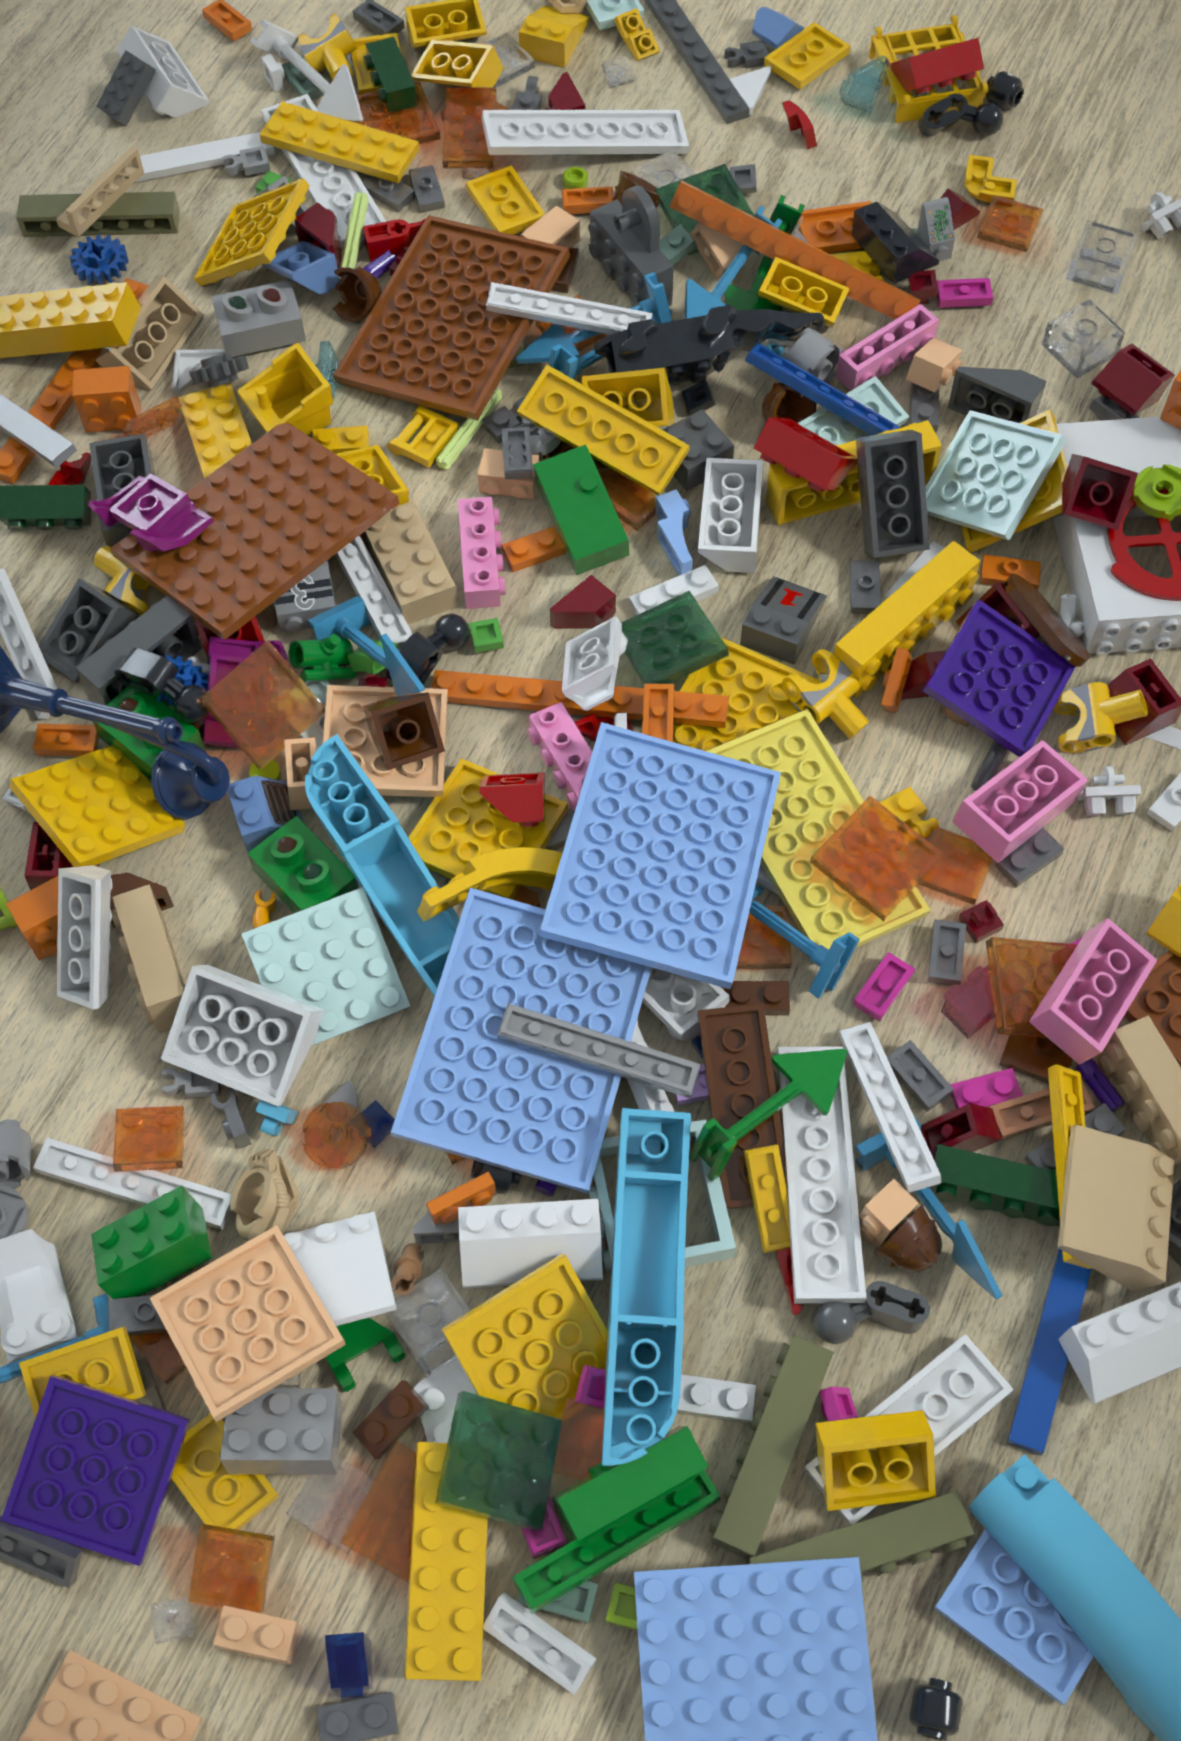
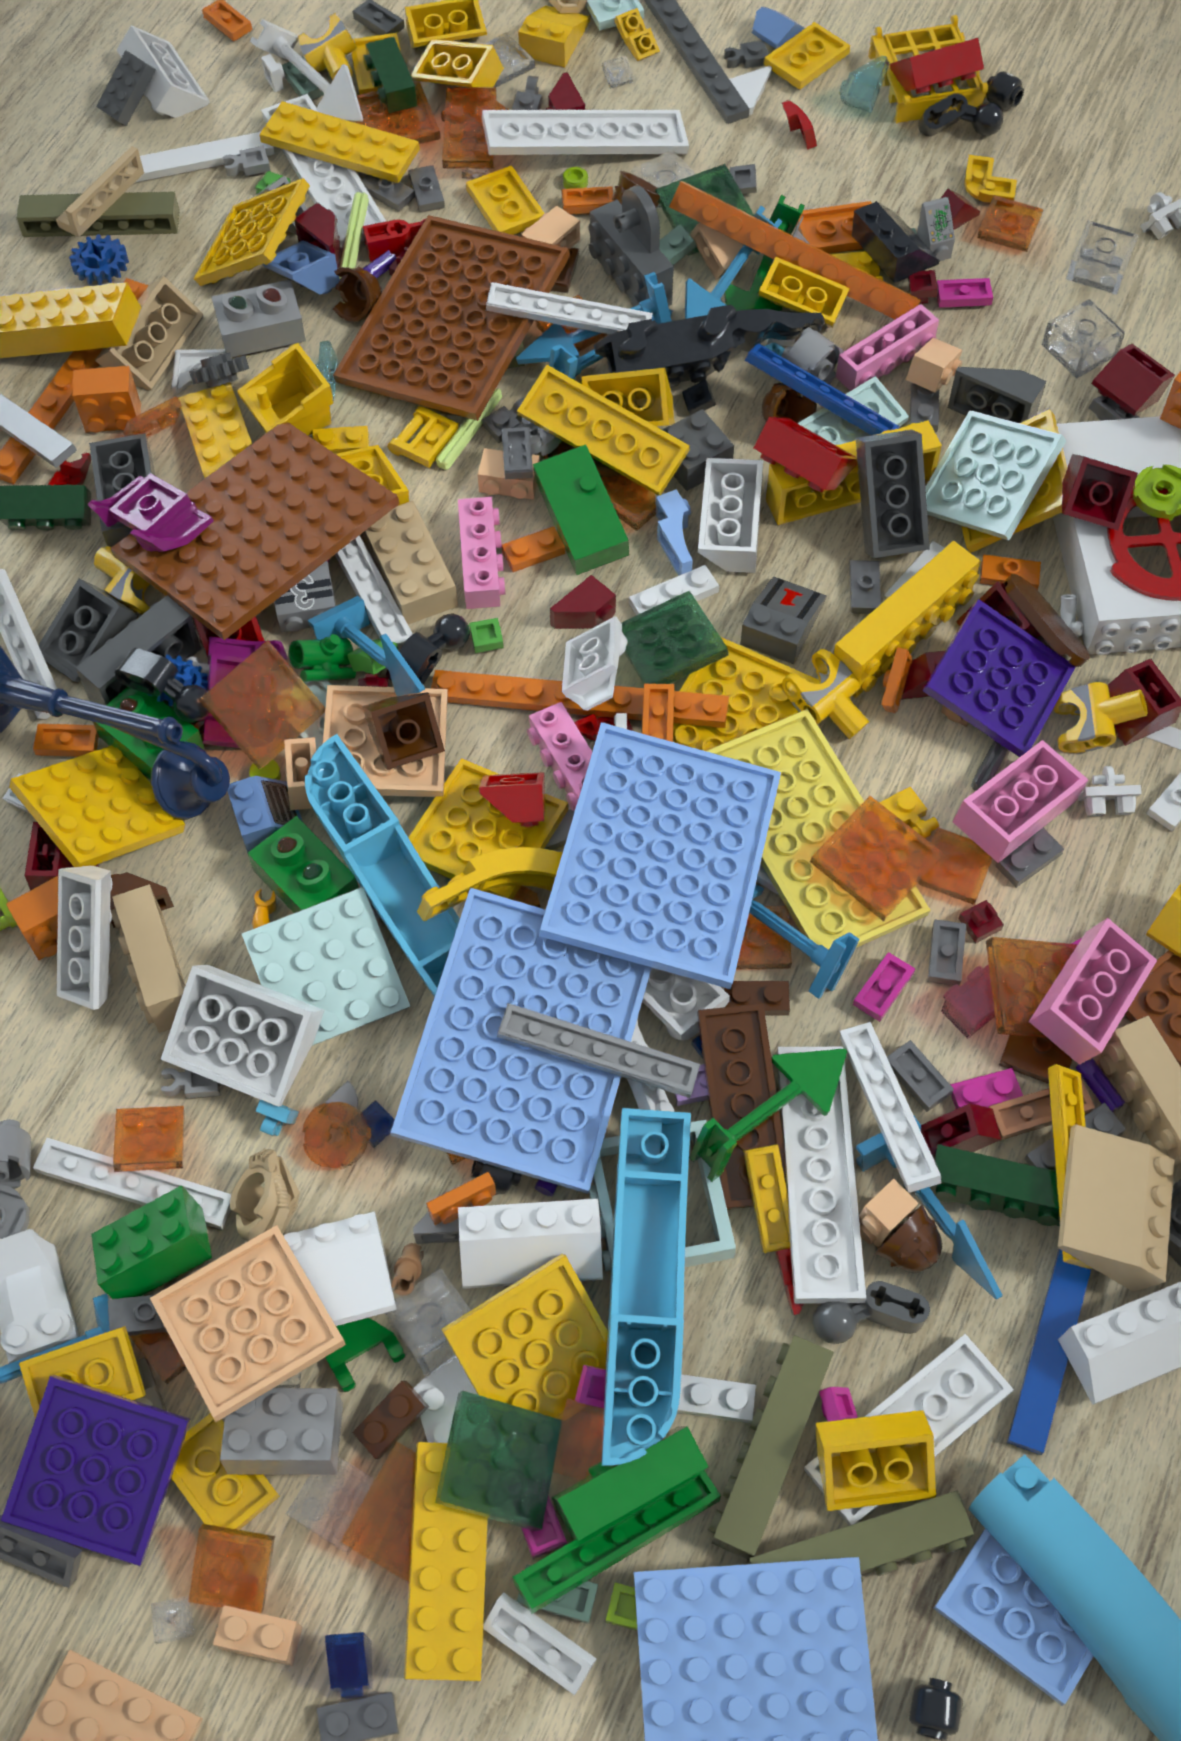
flat silver plate [211,1087,252,1149] -> none

